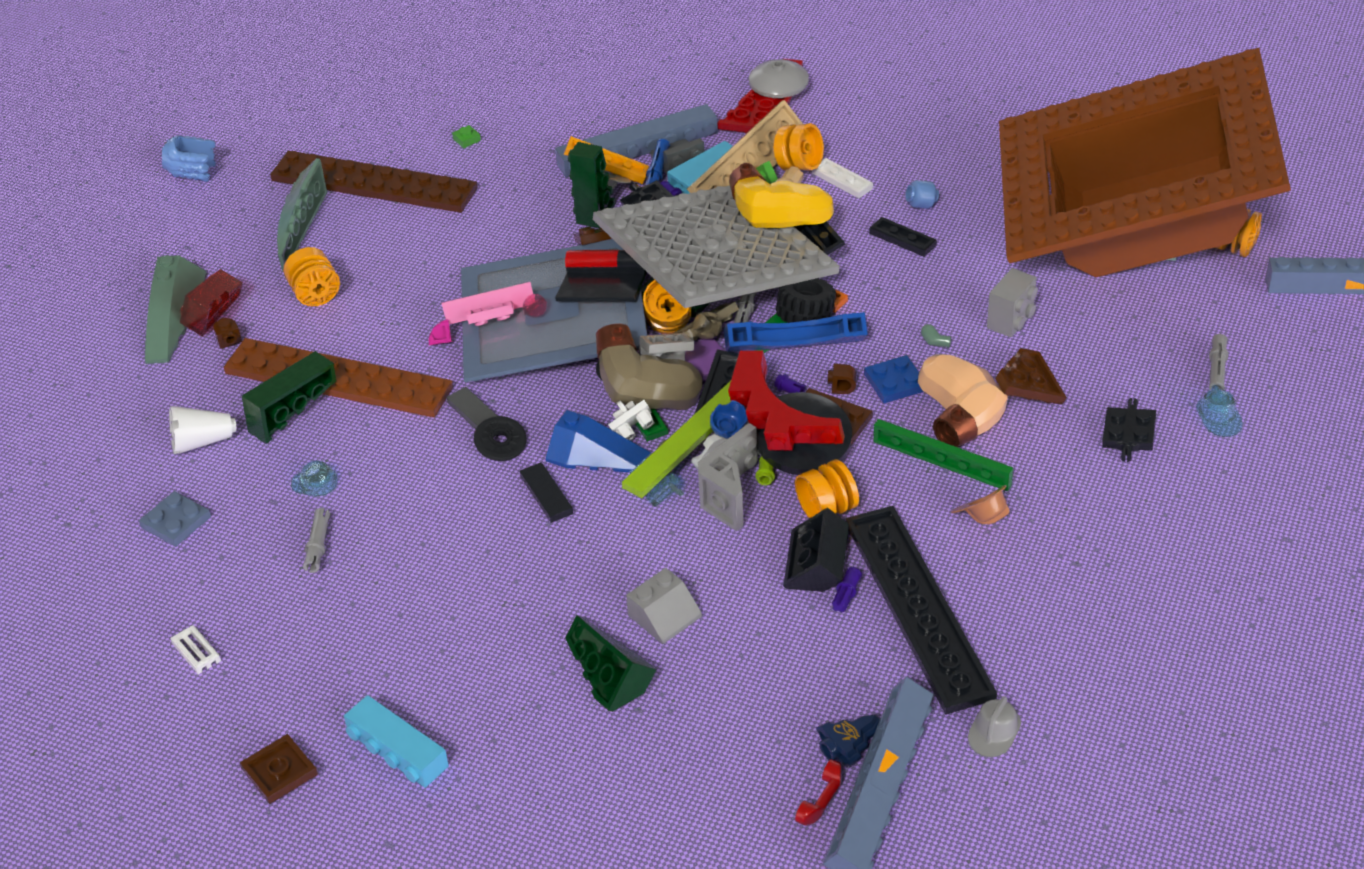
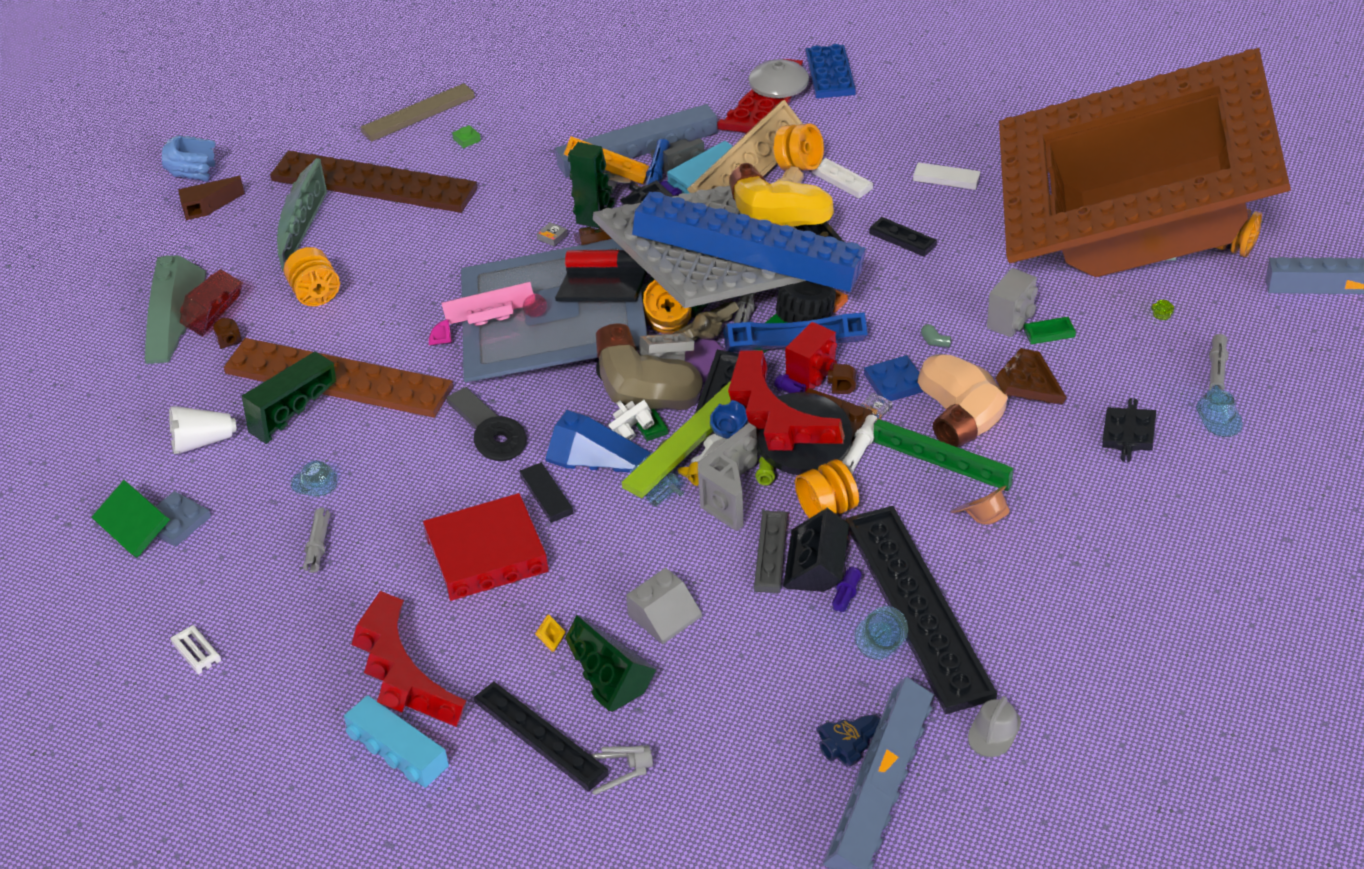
reddish brown plate [239,734,318,804] -> none
bright green plate [756,161,778,184] -> none
red bar [795,759,842,826] -> none
medium blue head [905,180,939,209] -> none
none -> green tile [91,480,170,558]
none -> reddish brown slope [178,176,245,220]
none -> red arch [351,591,466,727]
none -> dark tan tile [360,83,475,142]
none -> red panel [423,493,549,601]
none -> black tile [474,681,609,792]
none -> yellow slope [535,614,566,652]
none -> light grey tile [537,222,568,247]
none -> light grey plant [591,745,653,795]
none -> blue piece [632,192,866,292]
none -> yellow piece [678,462,699,486]
none -> dark grey tile [754,511,787,593]
none -> red brick [785,322,837,392]
none -> blue tile [805,44,856,99]
none -> white pin [842,415,877,474]
none -> clear light blue piece [854,606,908,660]
none -> clear tile [859,392,892,420]
none -> white tile [913,162,980,190]
none -> green tile [1024,317,1076,345]
none -> clear neon green plate [1151,299,1174,320]

